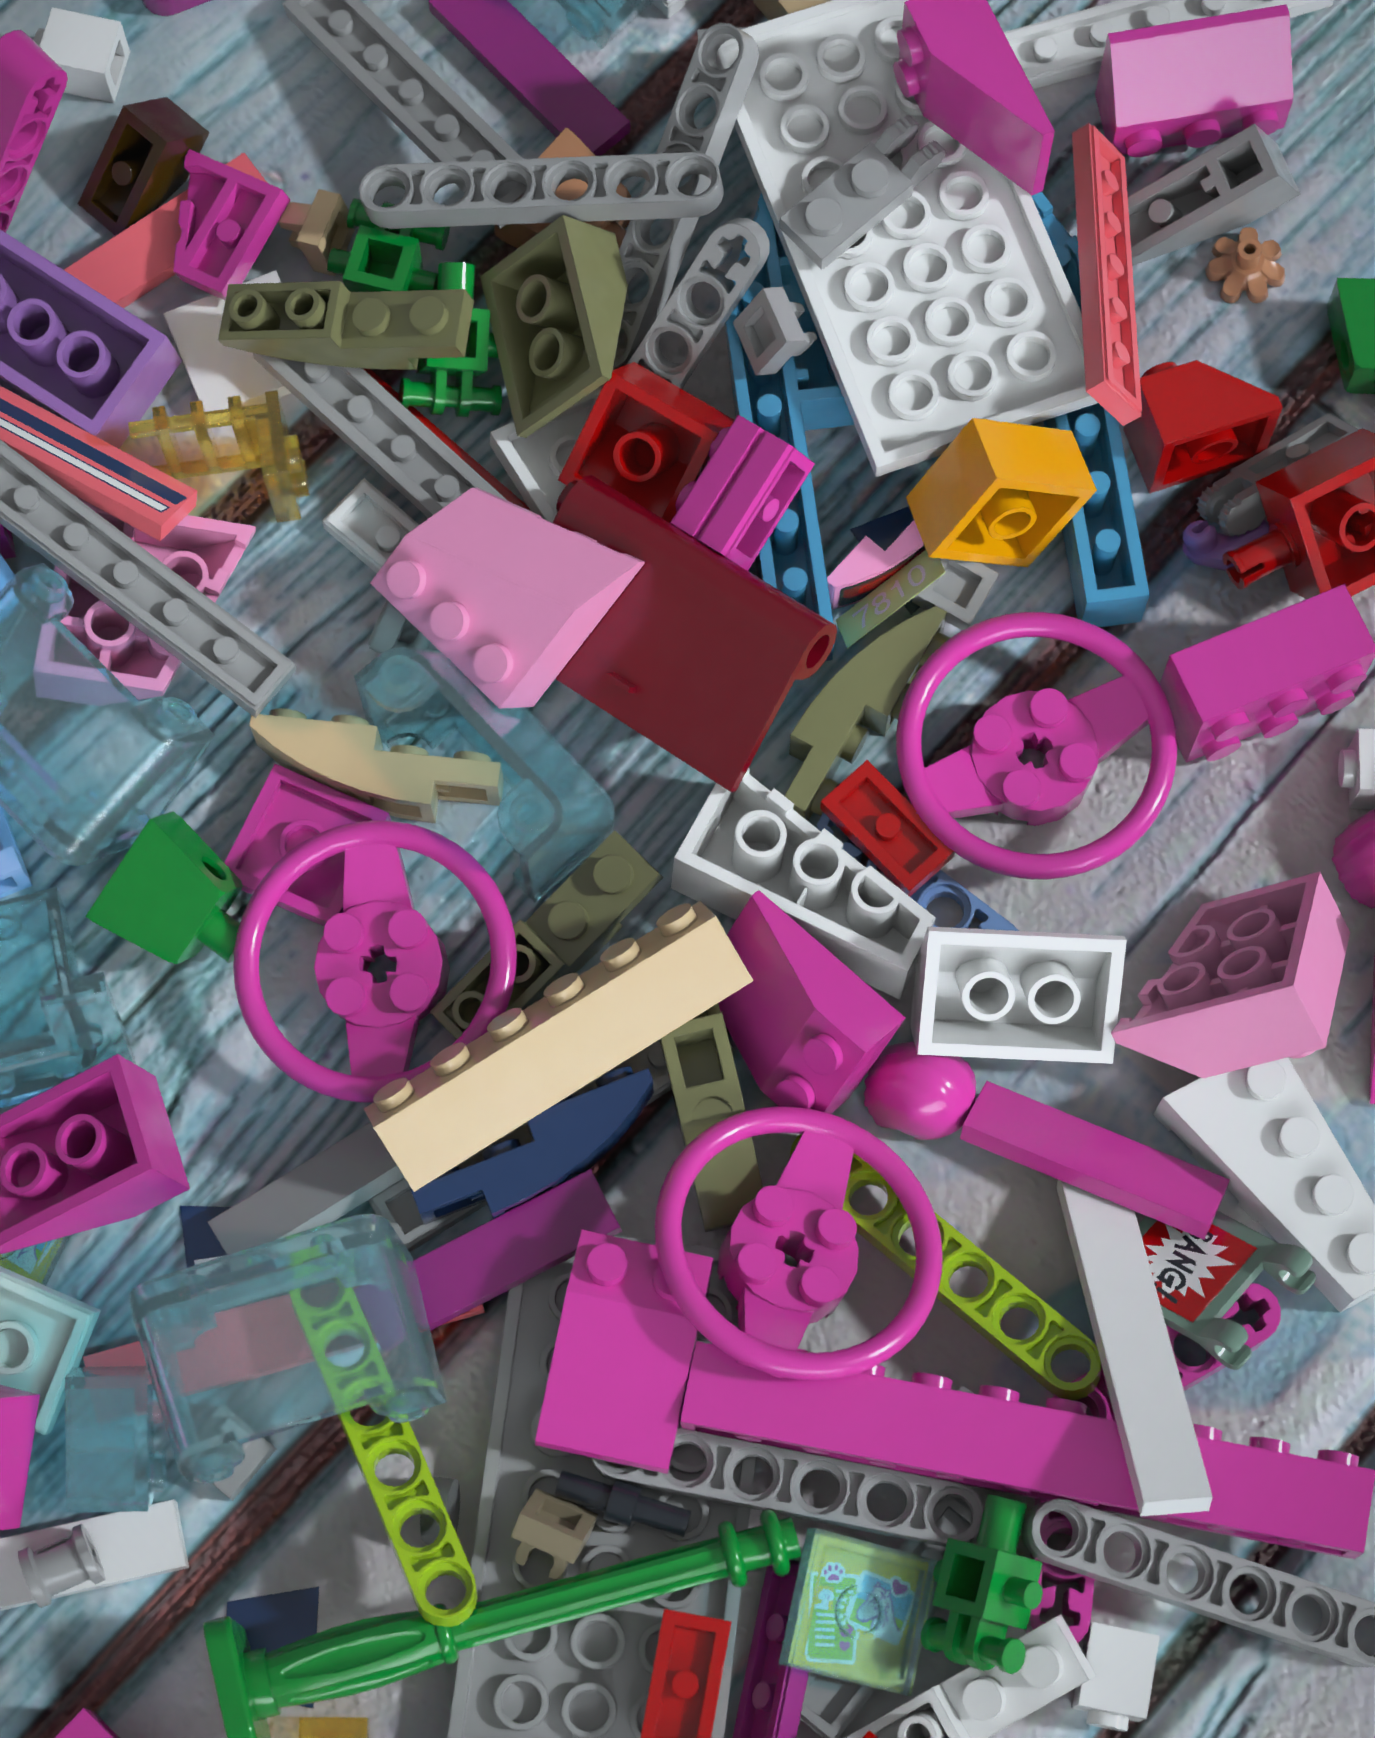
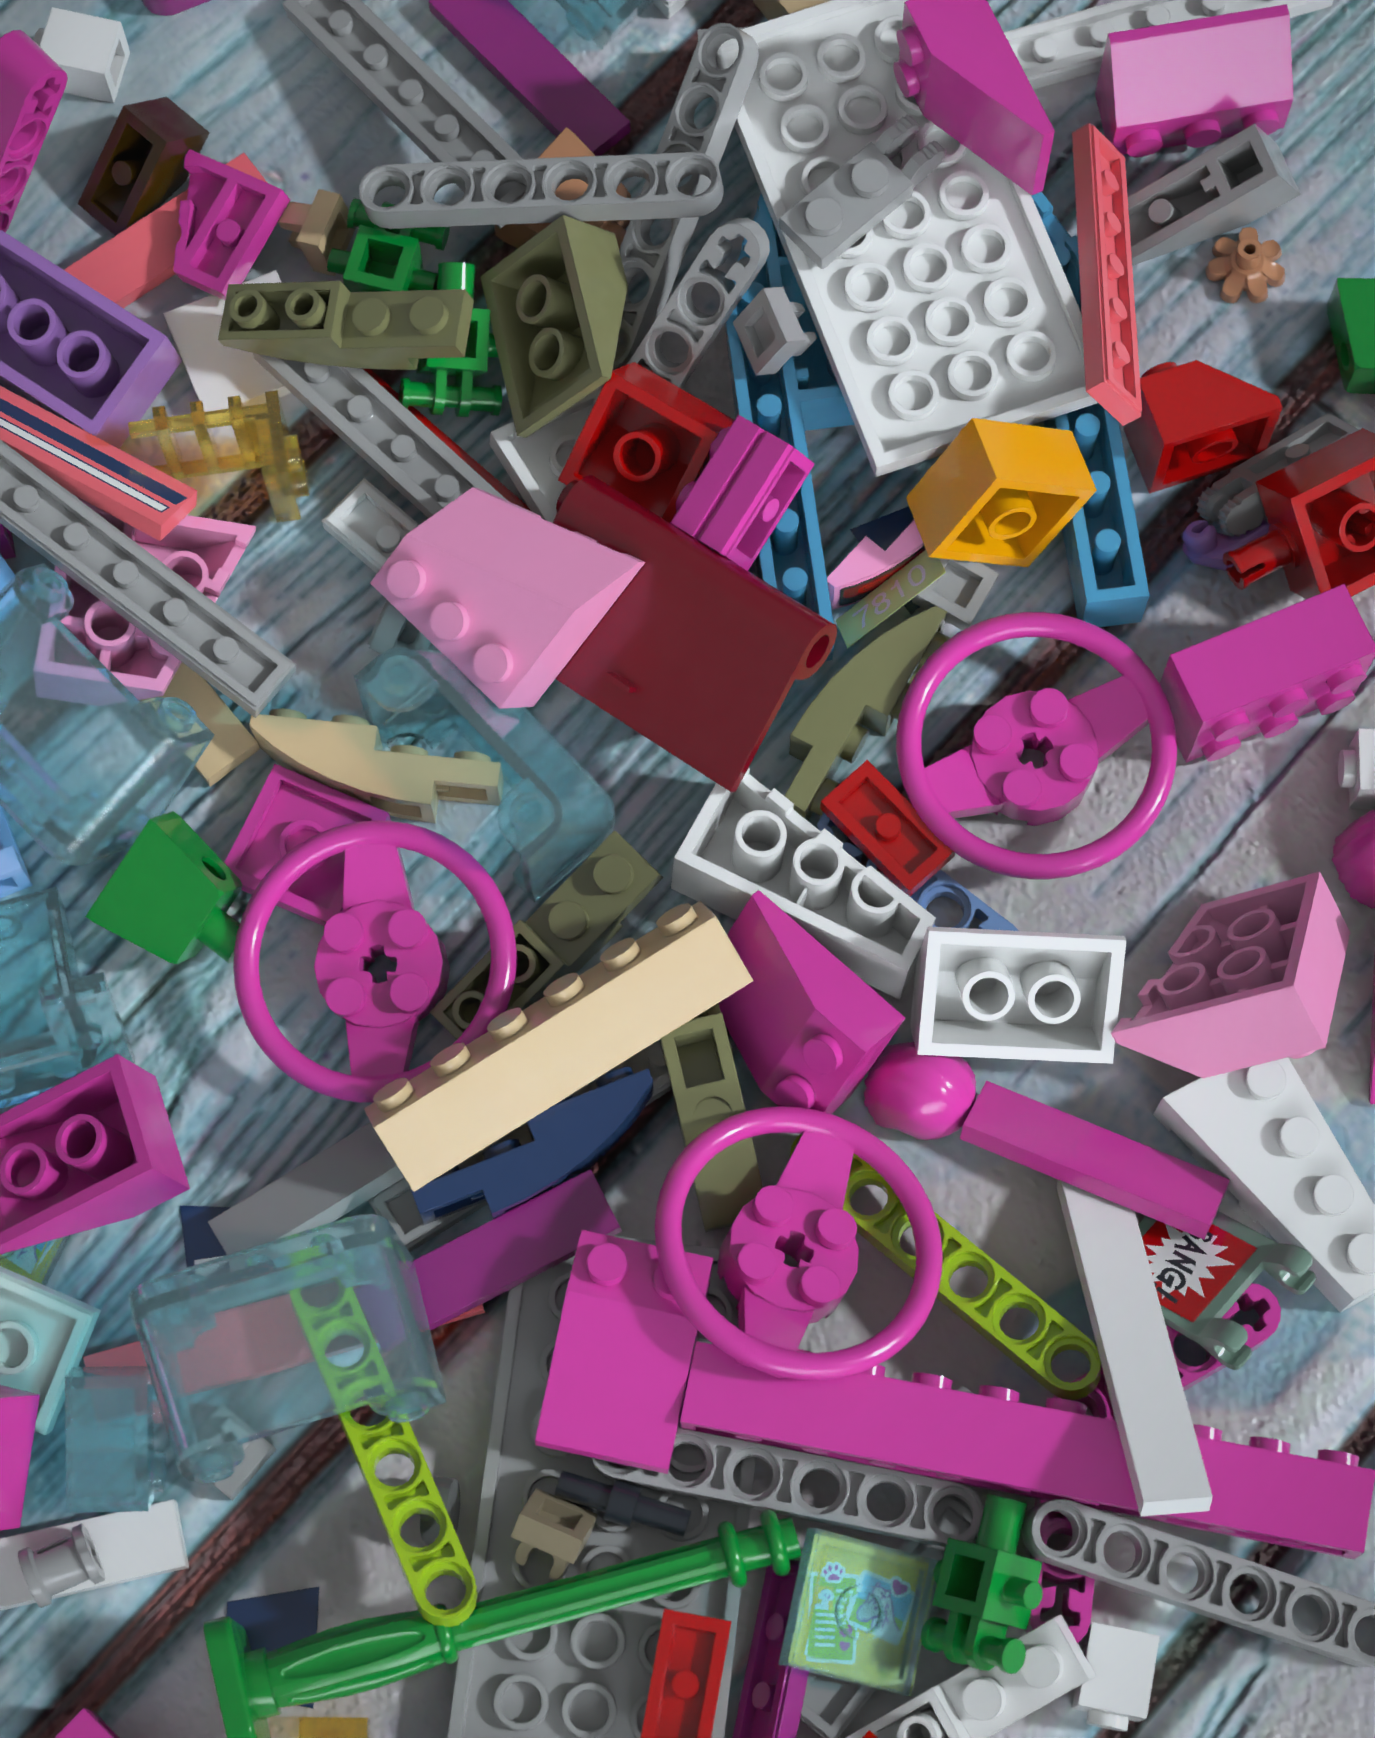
none -> tan tile [139,663,260,787]

